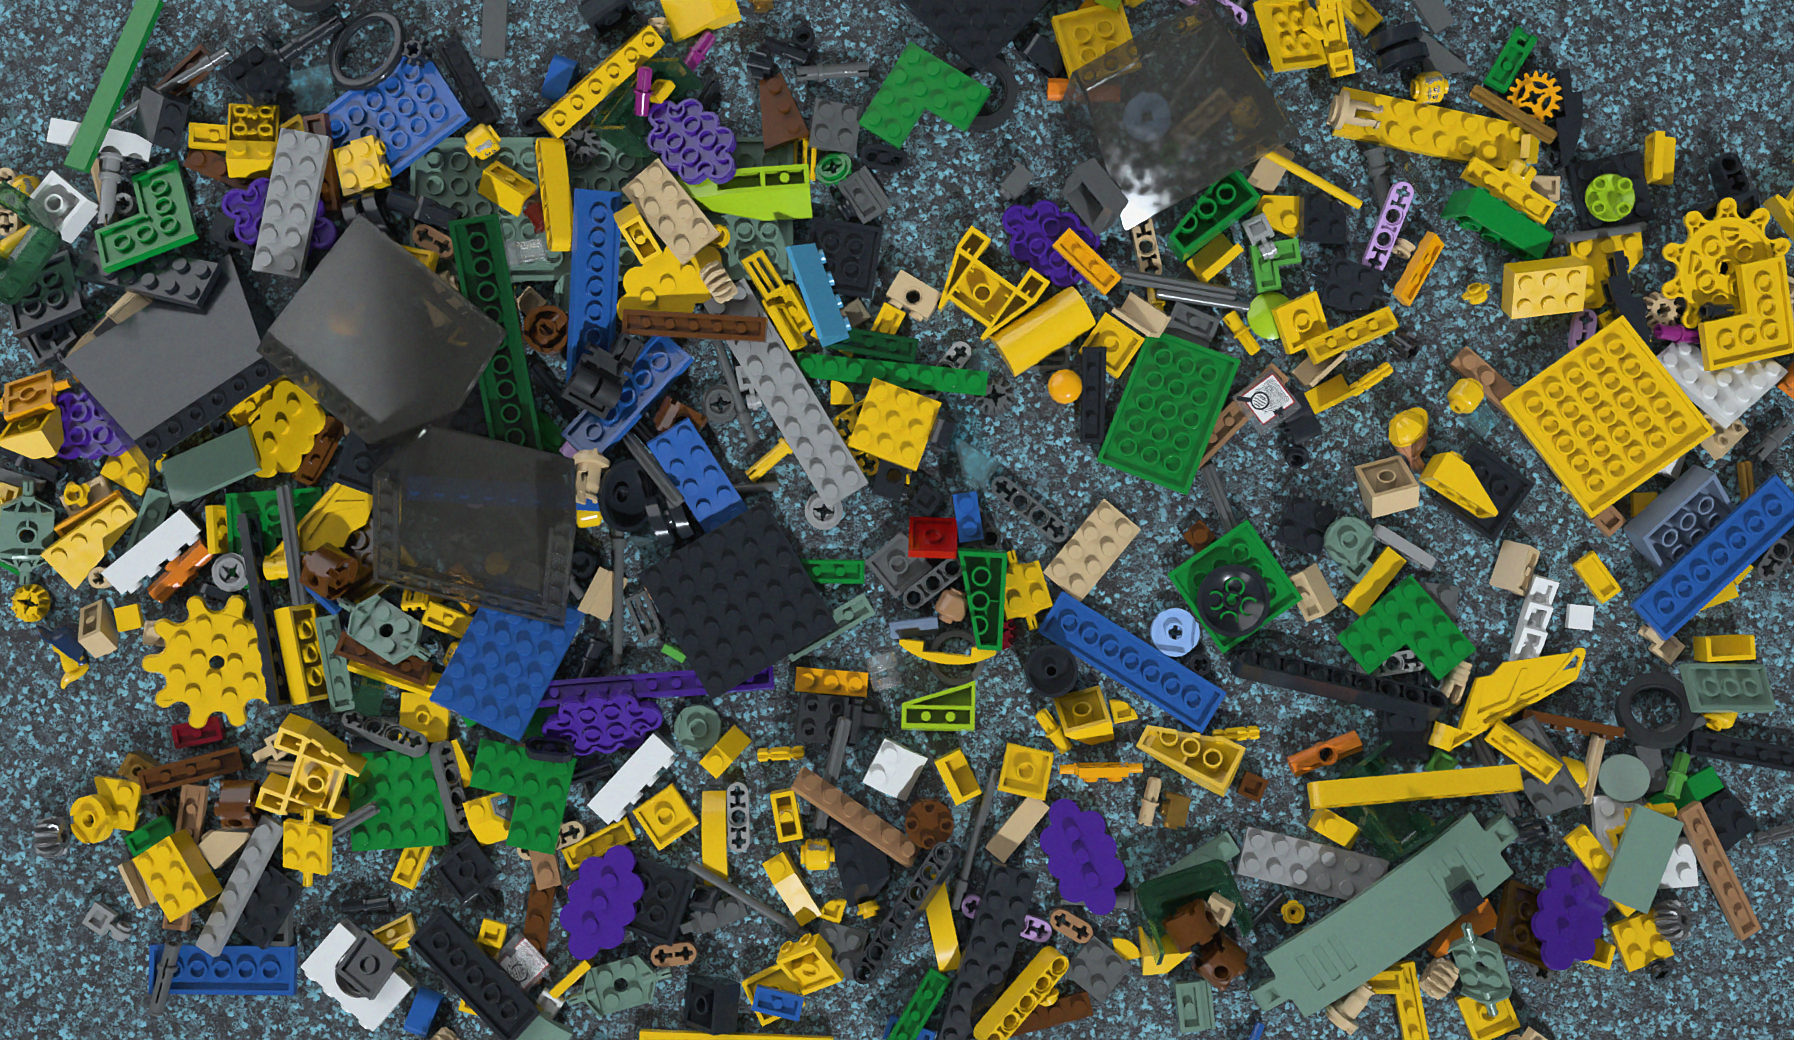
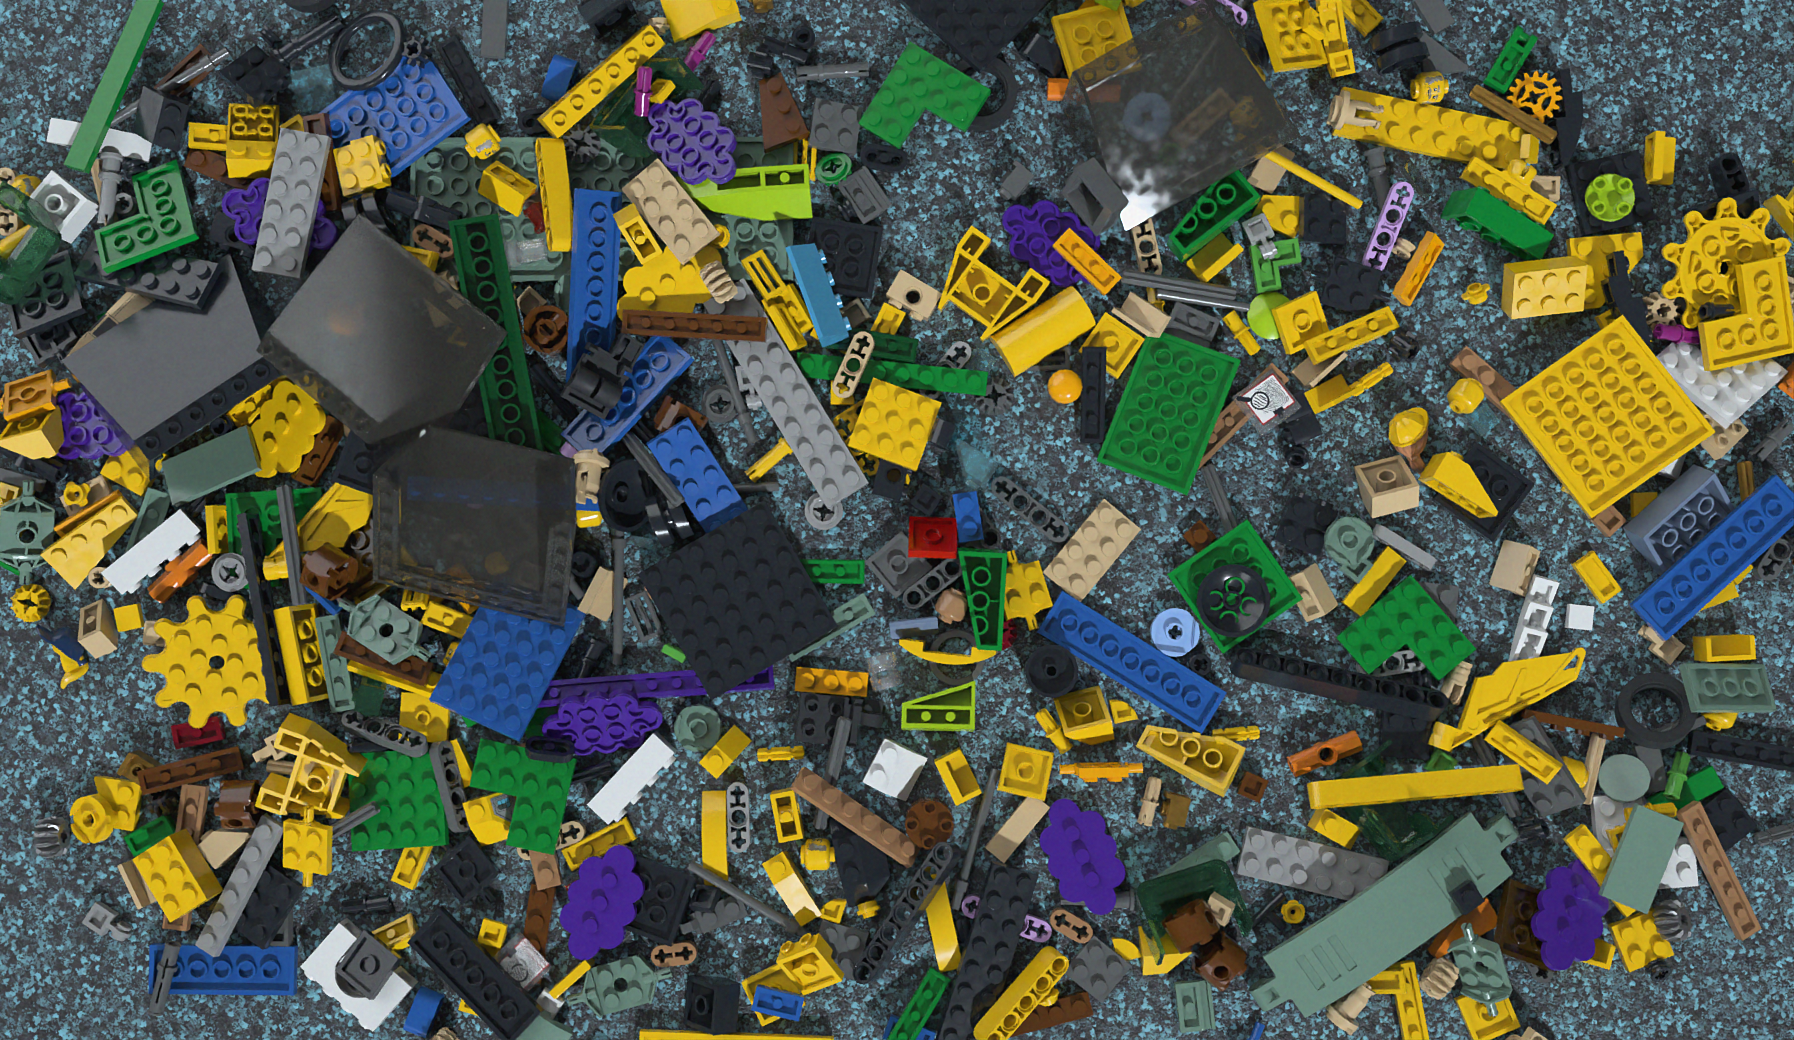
yellow plate [632,783,700,851] -> none
dark grey bar [1550,222,1647,246] -> none
lavender beam [1568,309,1597,351] -> none
none -> tan beam [832,332,875,398]

